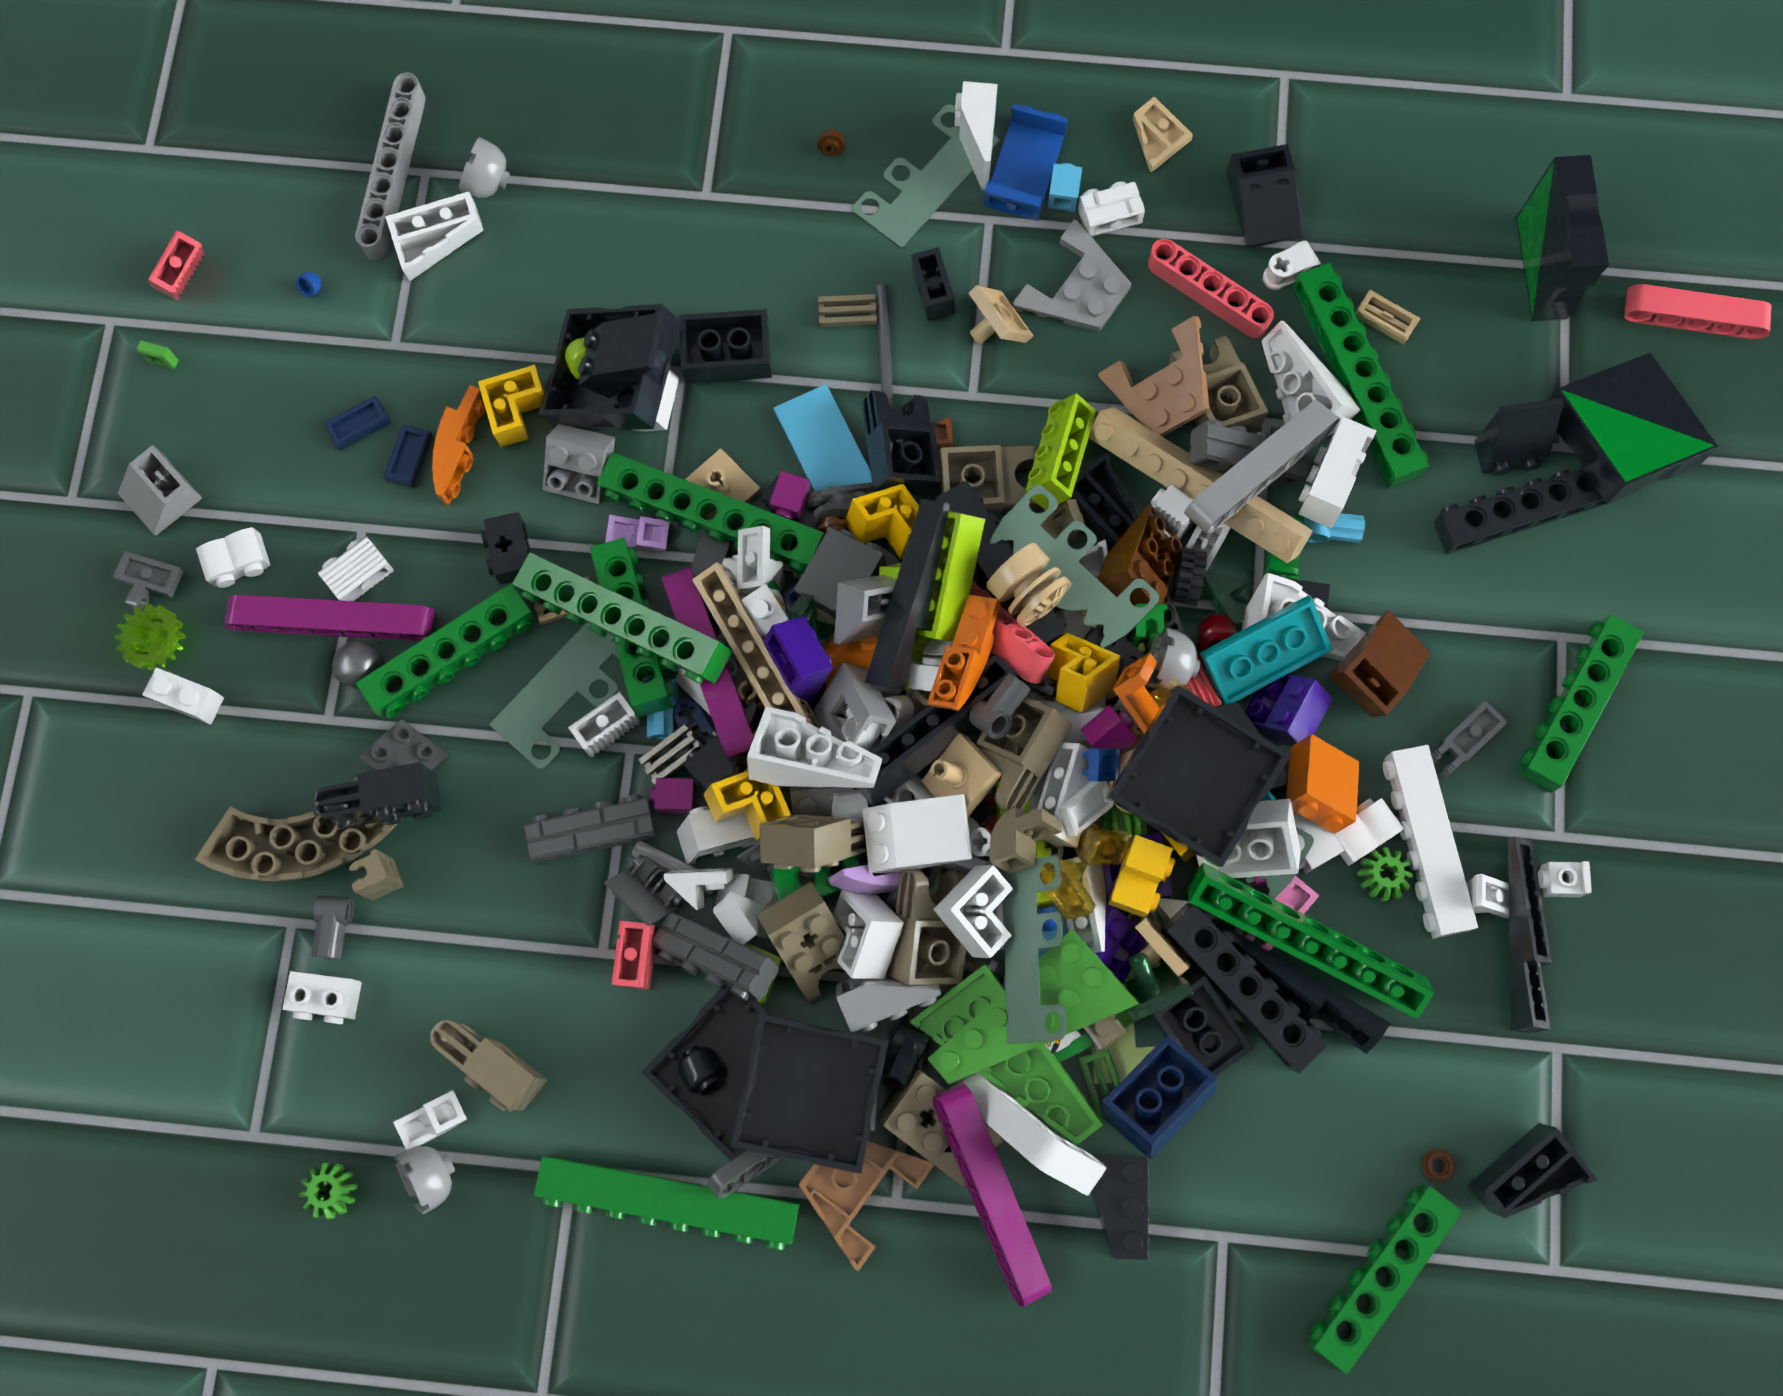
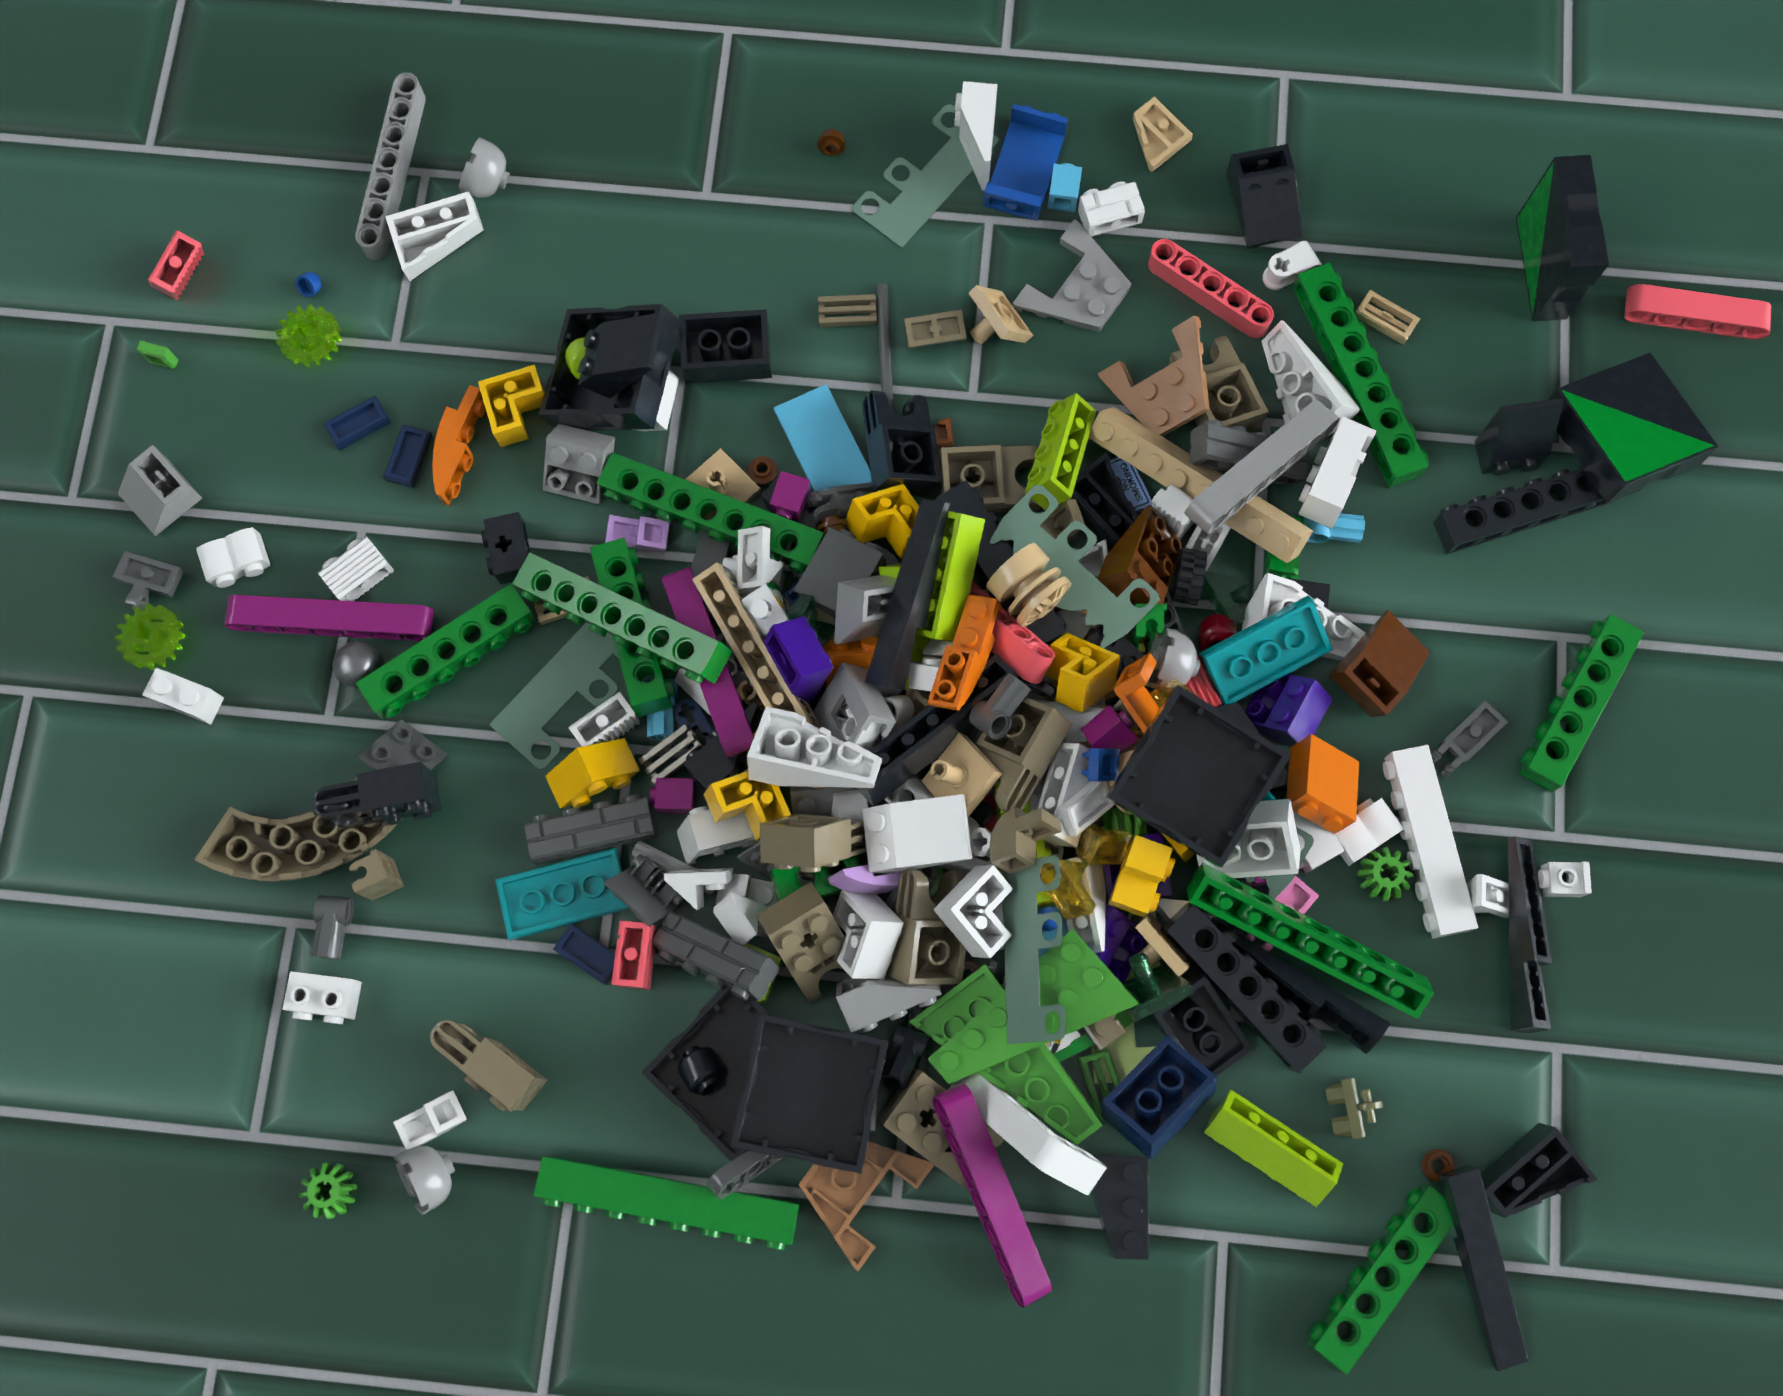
black brick [911,247,955,321] -> none
none -> clear neon green gear [275,304,342,367]
none -> teal tile [495,848,630,941]
none -> yellow brick [545,738,640,808]
none -> dark blue tile [553,923,615,985]
none -> reddish brown plate [748,456,777,485]
none -> dark tan hinge [903,309,967,349]
none -> light blue tile [1110,457,1152,514]
none -> lime brick [1204,1090,1343,1207]
none -> olive hips [1325,1078,1383,1139]
none -> black slope [1438,1165,1529,1371]

